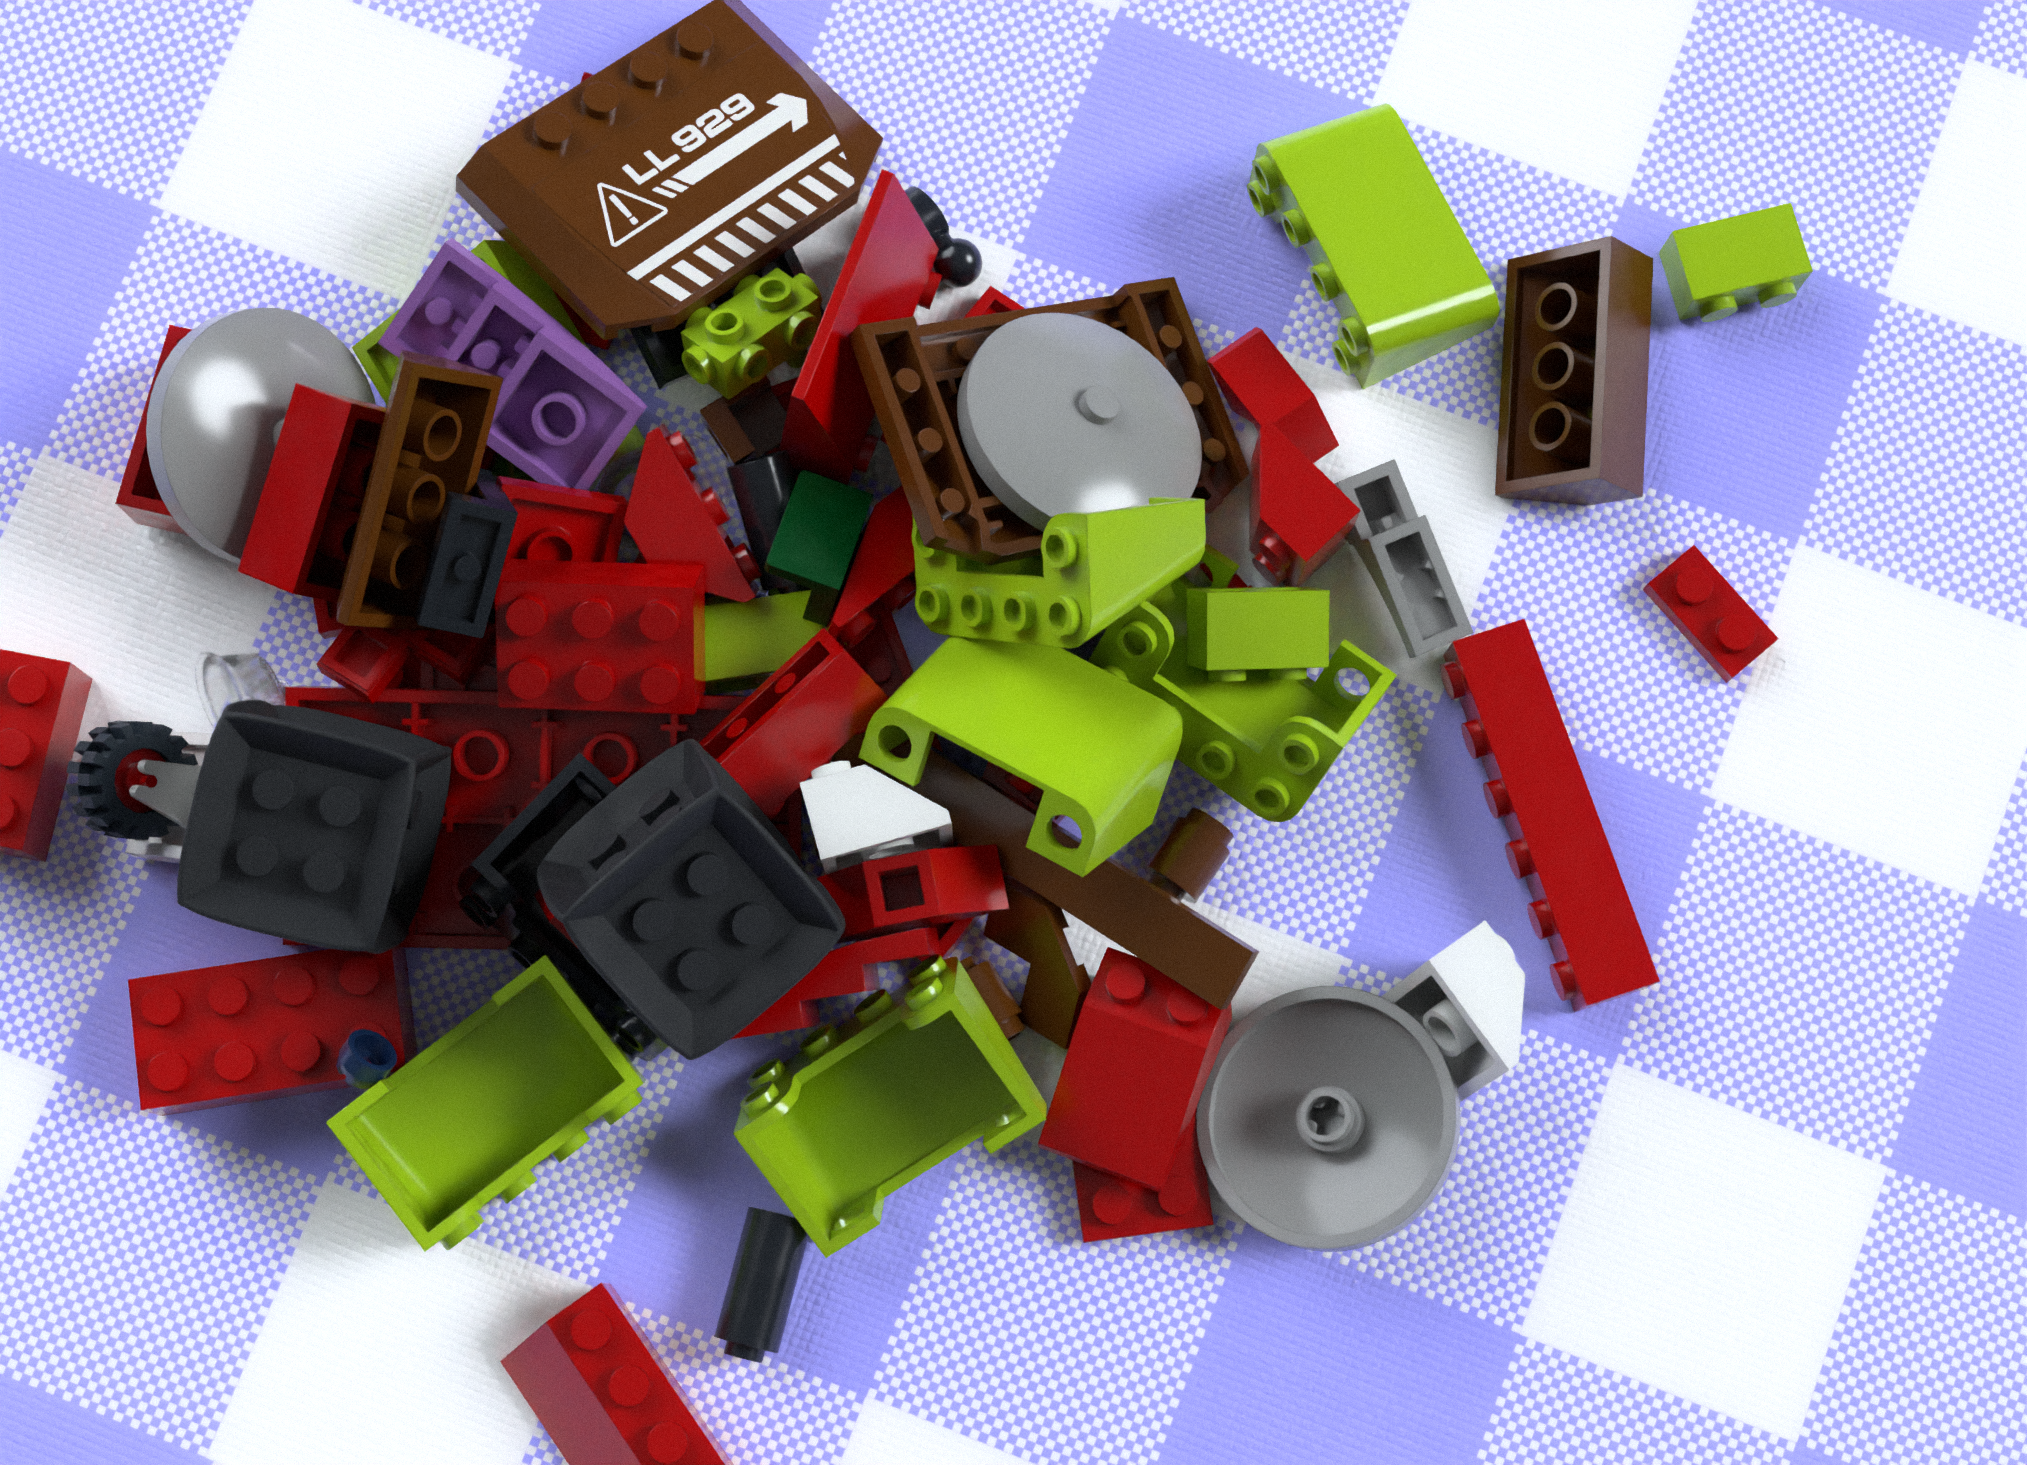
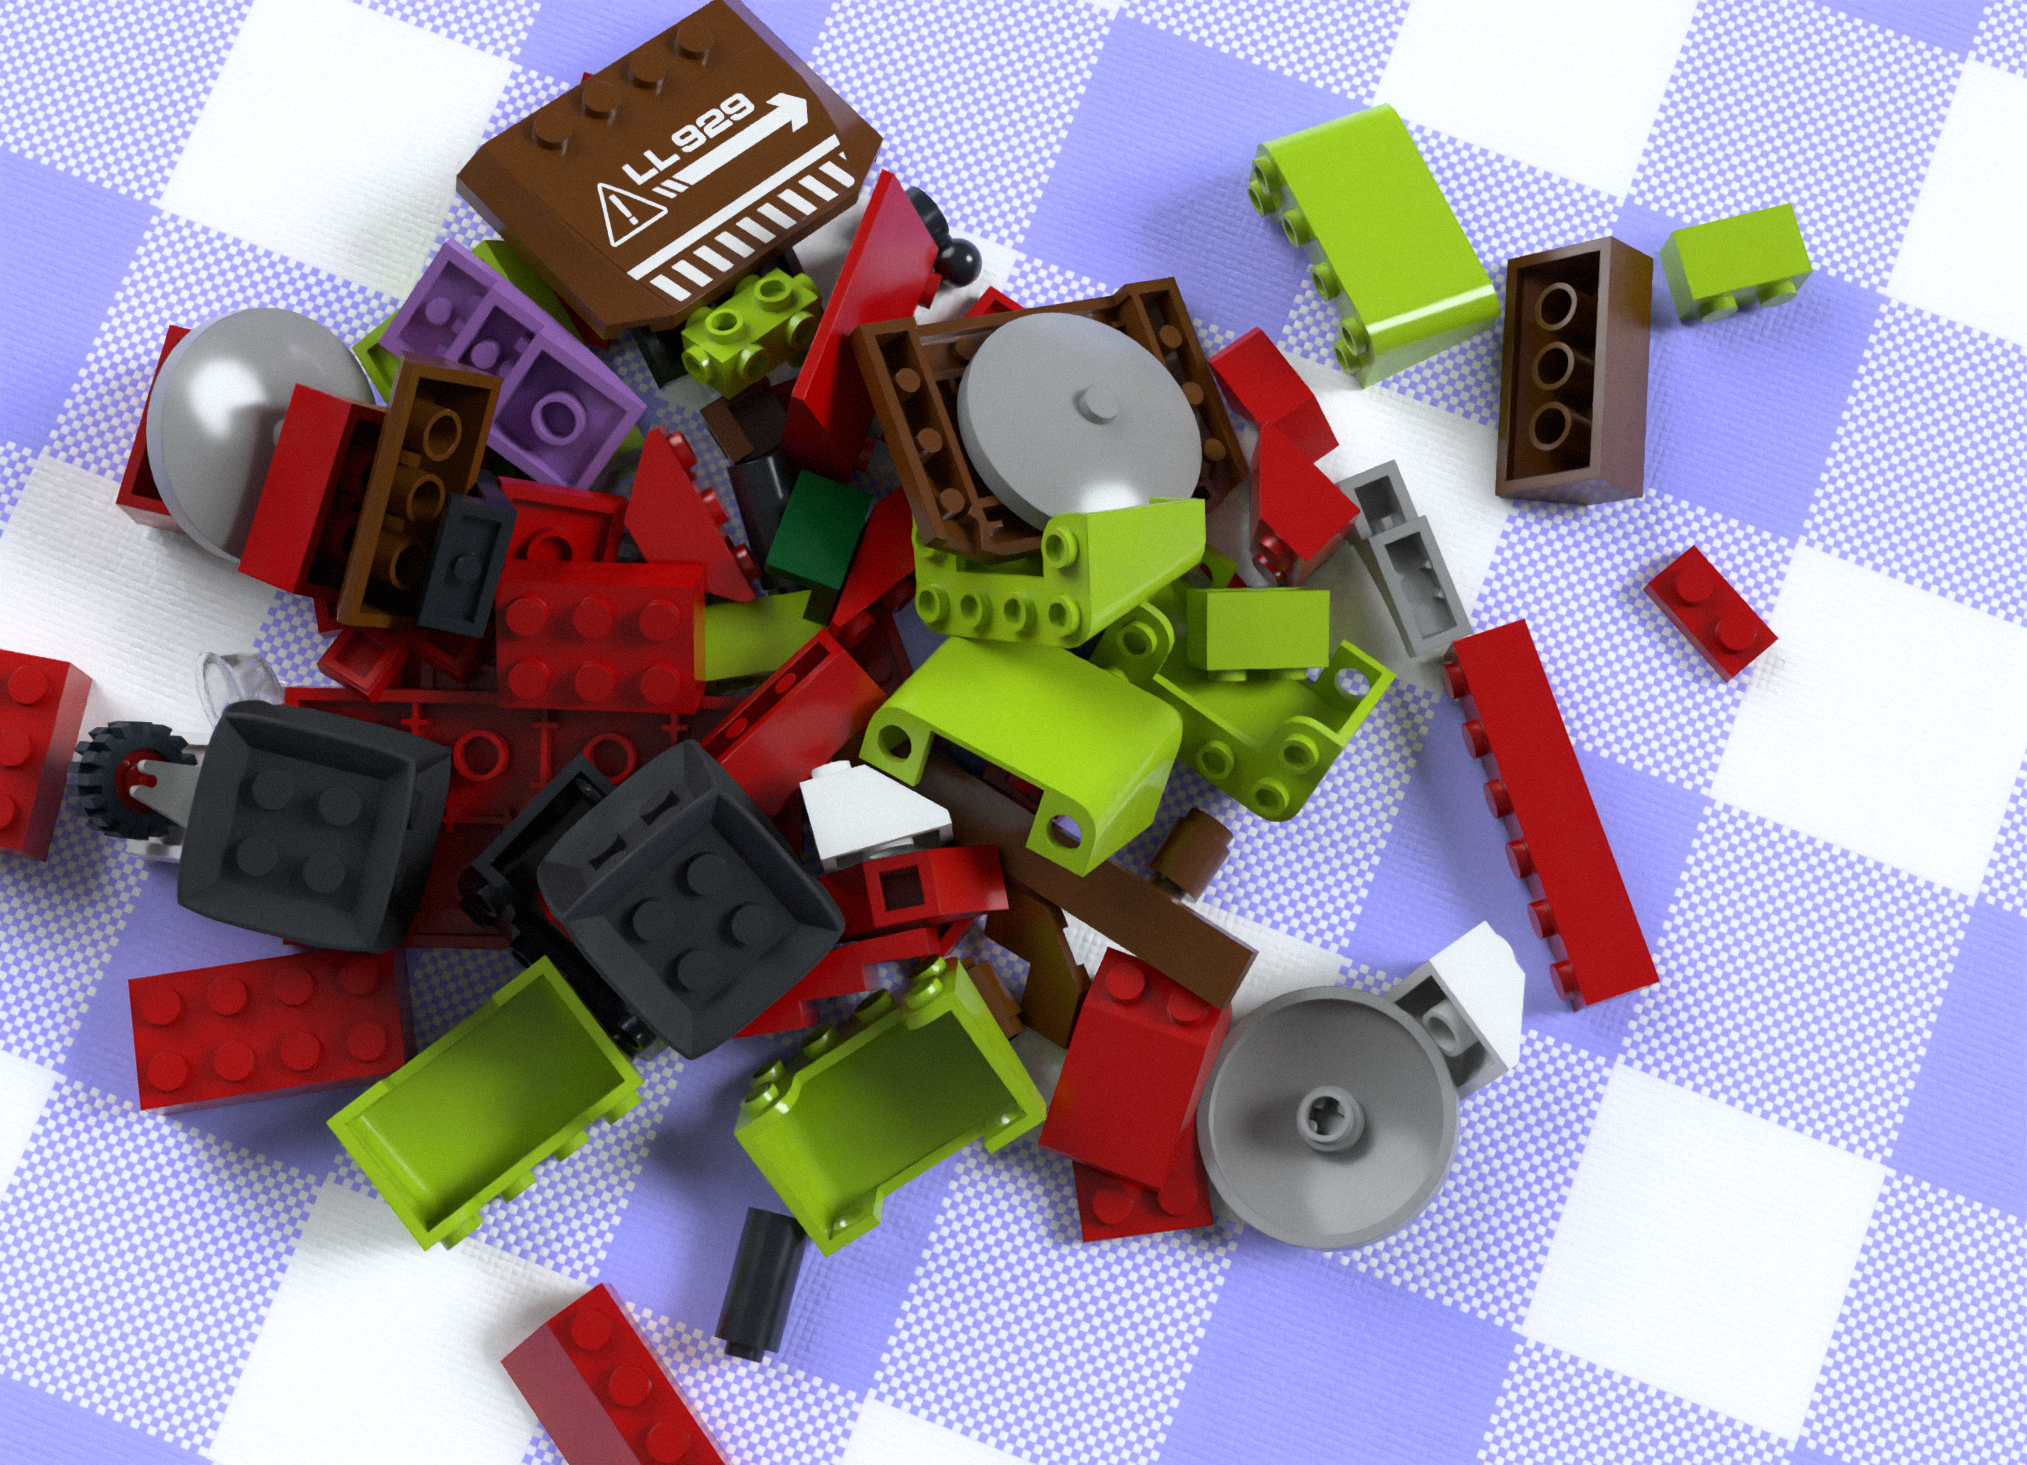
dark blue hinge [336,1029,397,1089] -> none

